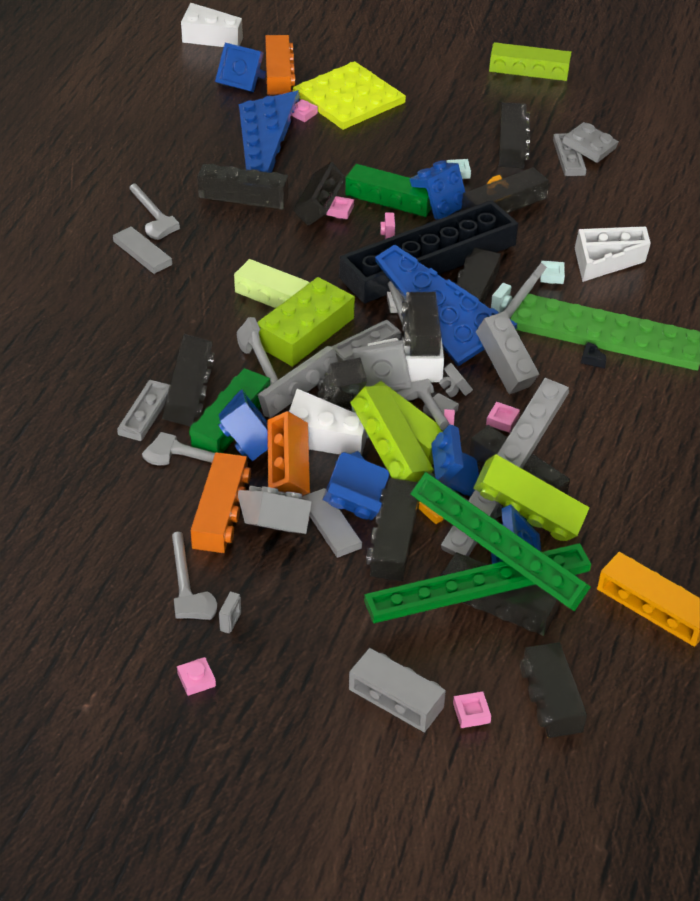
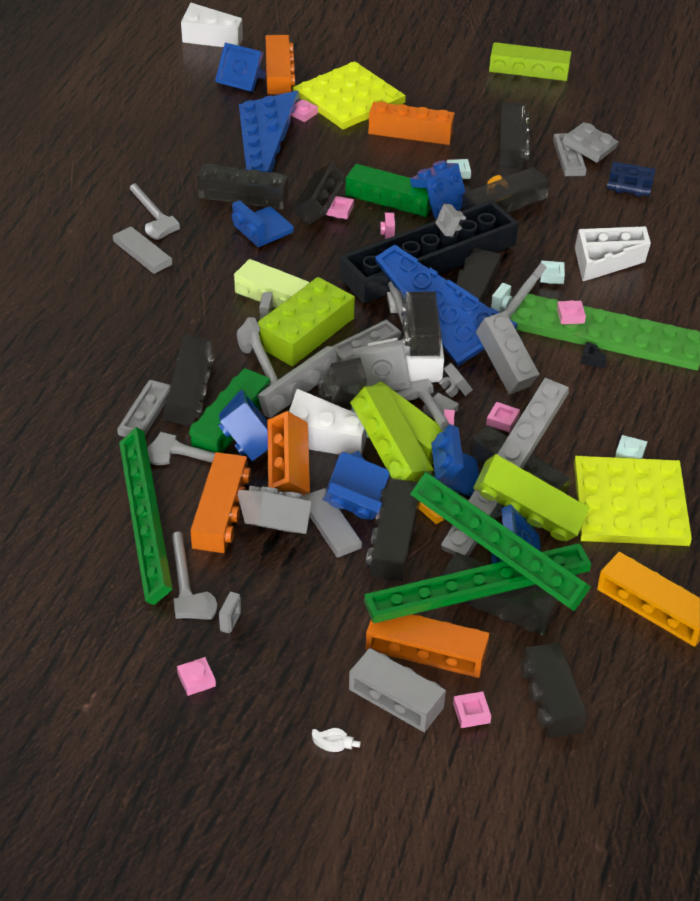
none -> green plate [119,427,173,605]
none -> blue bracket [231,200,294,247]
none -> light grey tile [259,292,273,320]
none -> white piece [312,728,361,752]
none -> orange brick [366,614,490,678]
none -> orange brick [368,101,455,145]
none -> light grey tile [436,204,466,236]
none -> bright pink plate [557,300,586,324]
none -> neon yellow plate [574,456,692,546]
none -> dark blue plate [607,162,656,197]
none -> light aqua plate [615,435,647,459]

